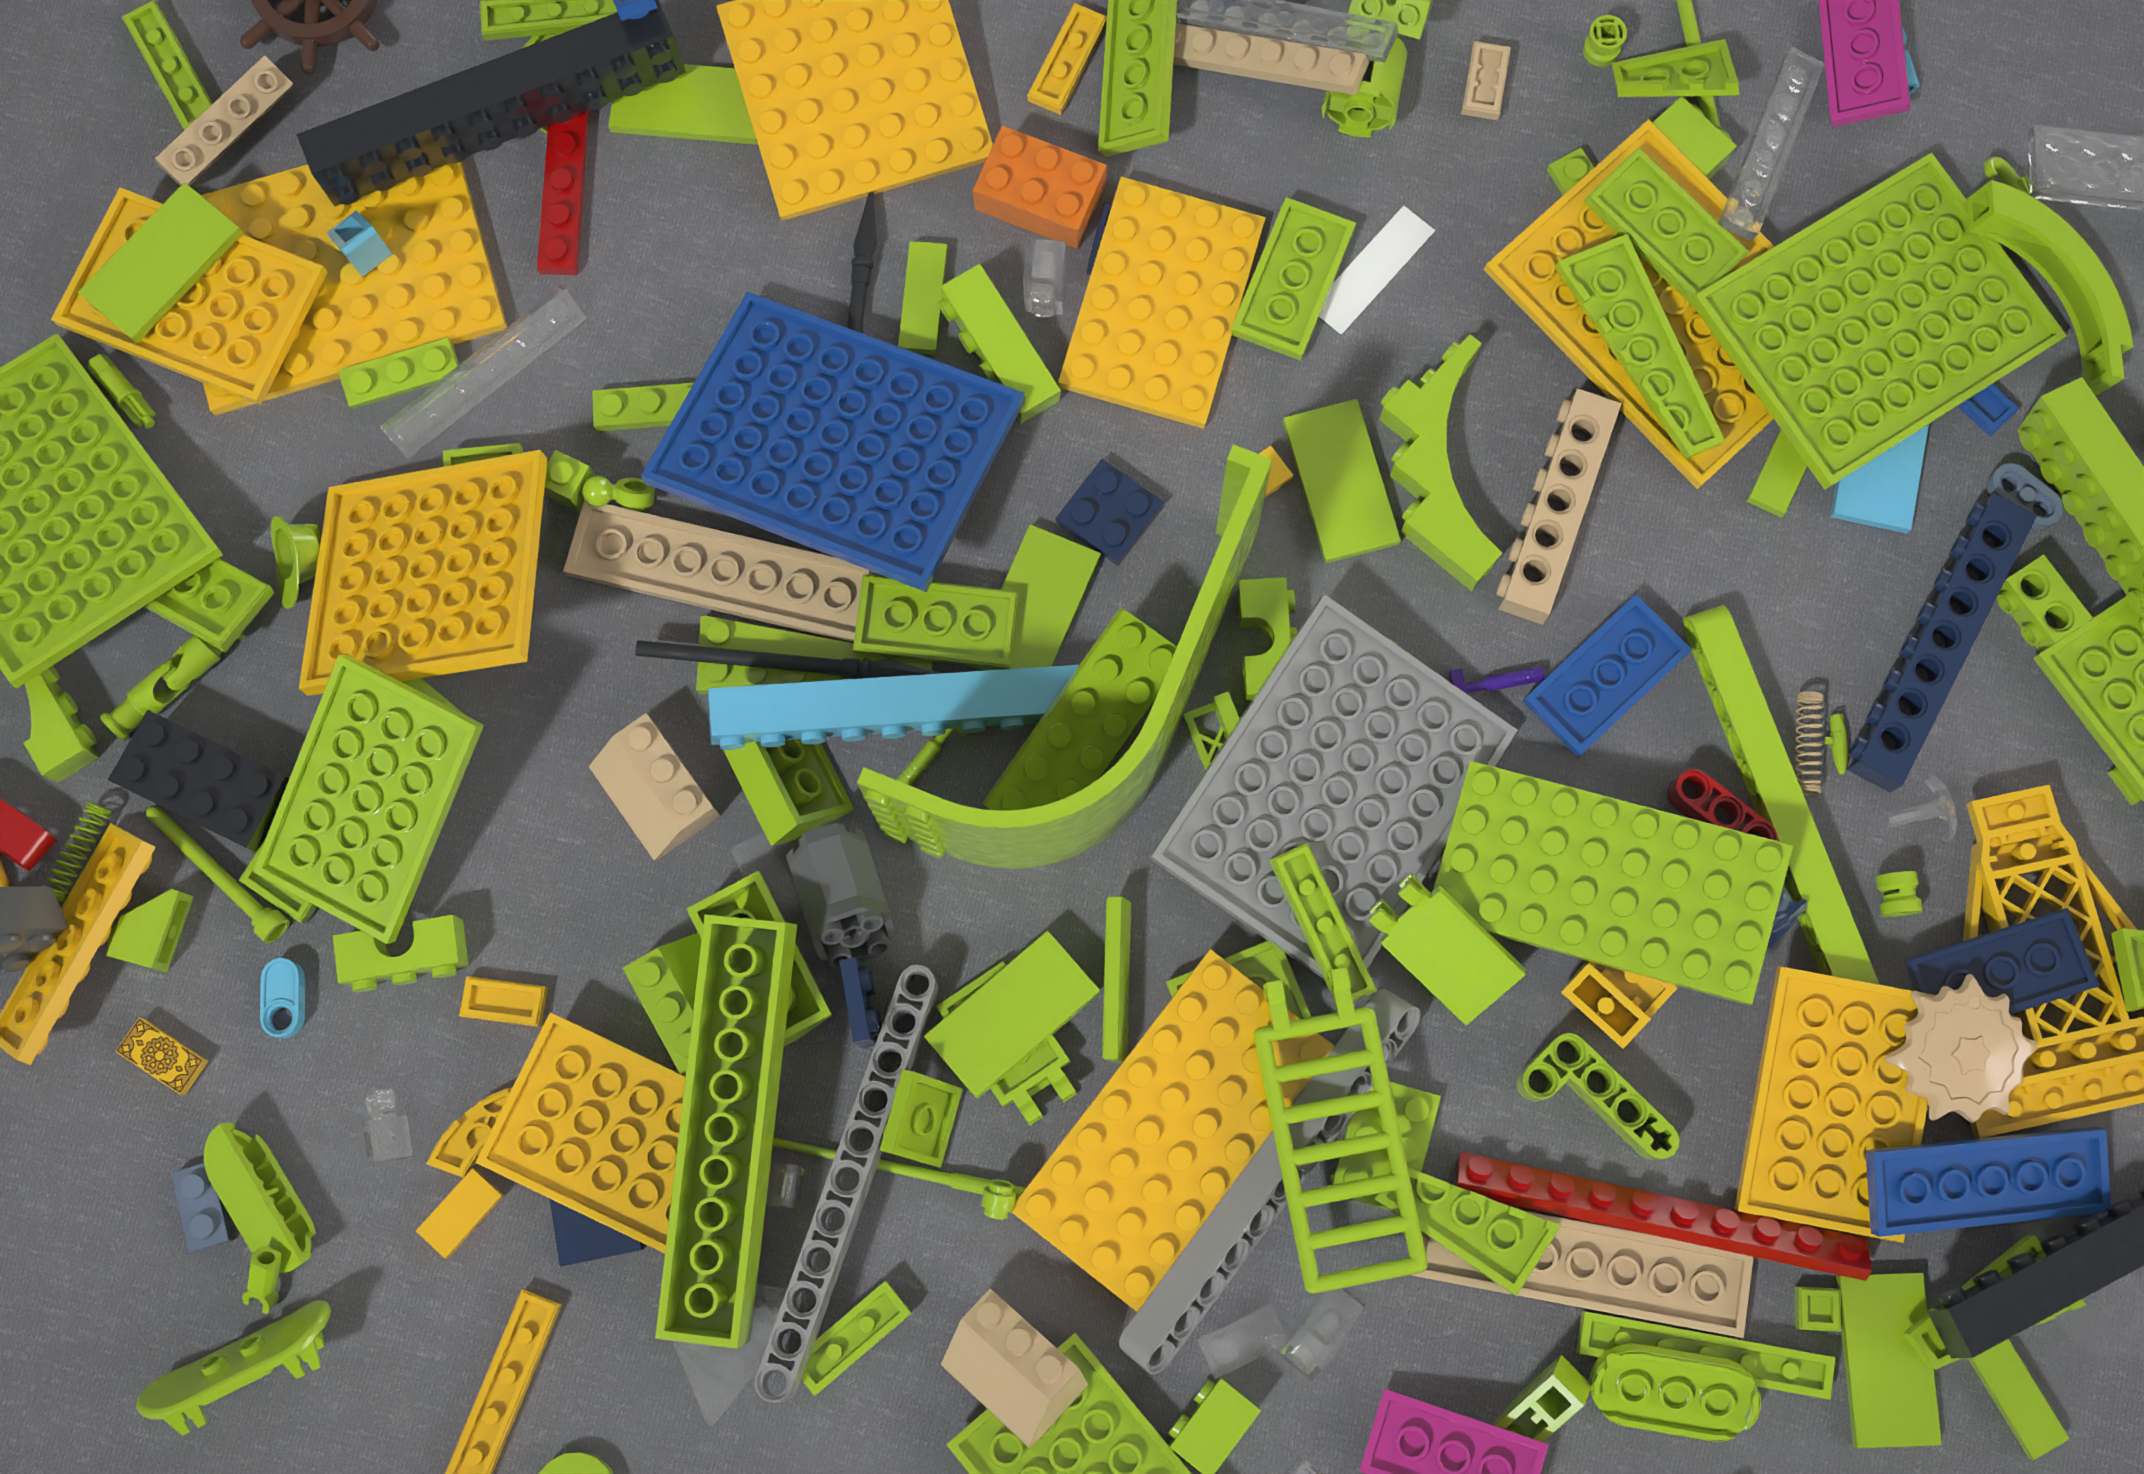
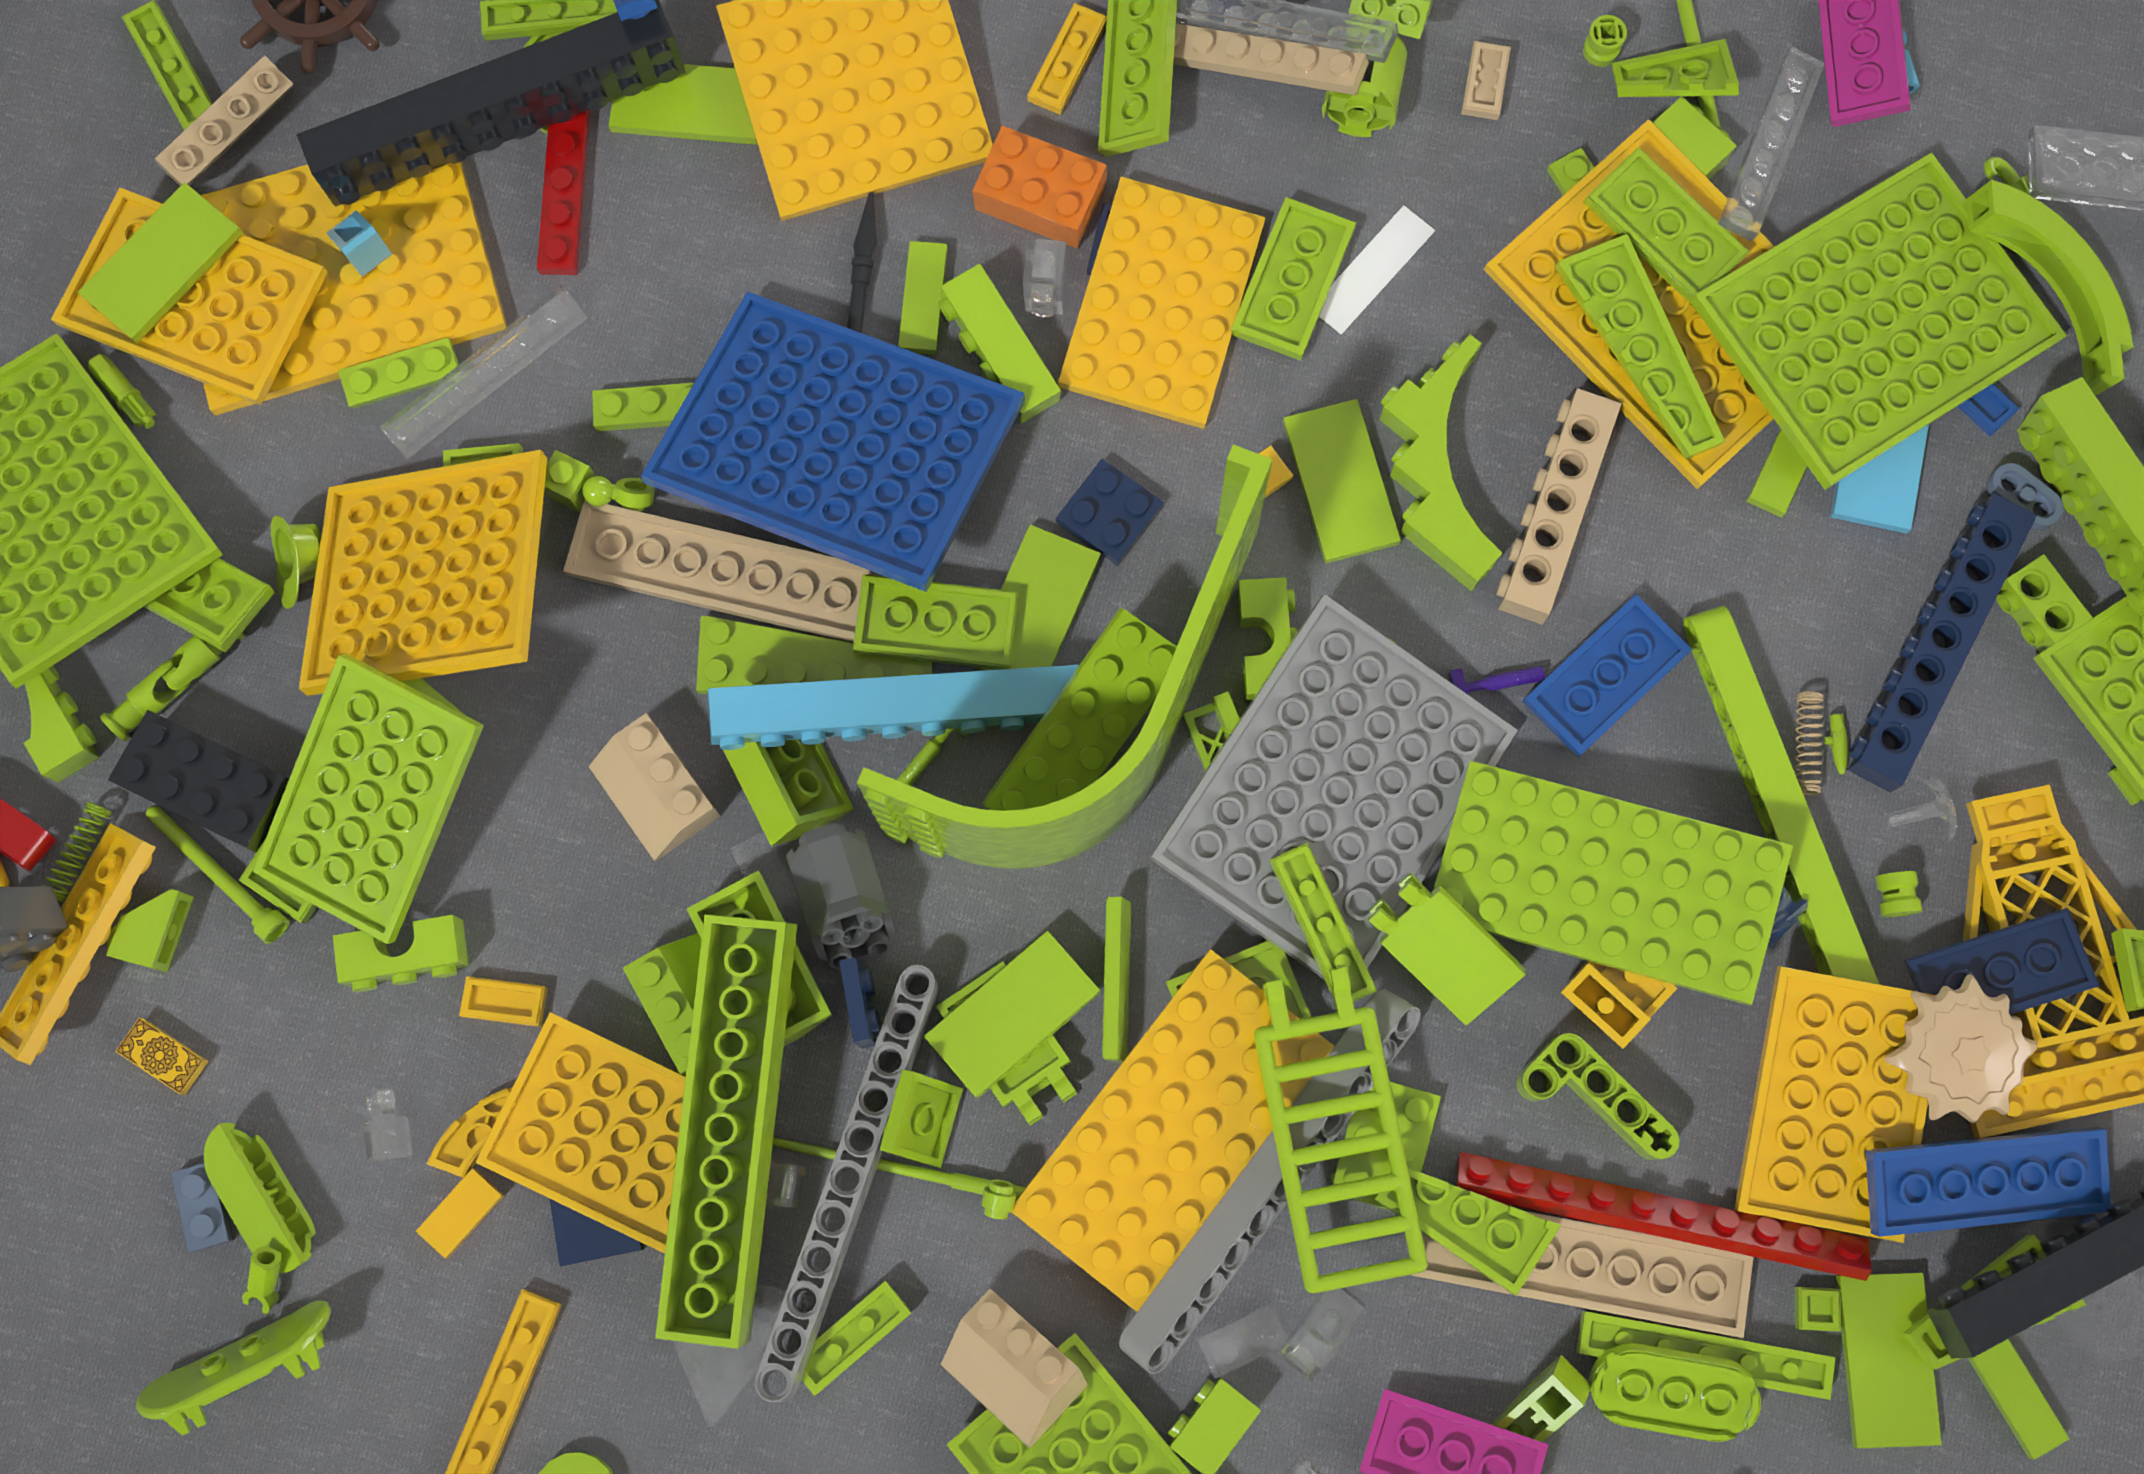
medium azure piece [260,958,305,1039] -> none
black piece [635,640,941,679] -> none
red beam [1667,769,1778,841] -> none

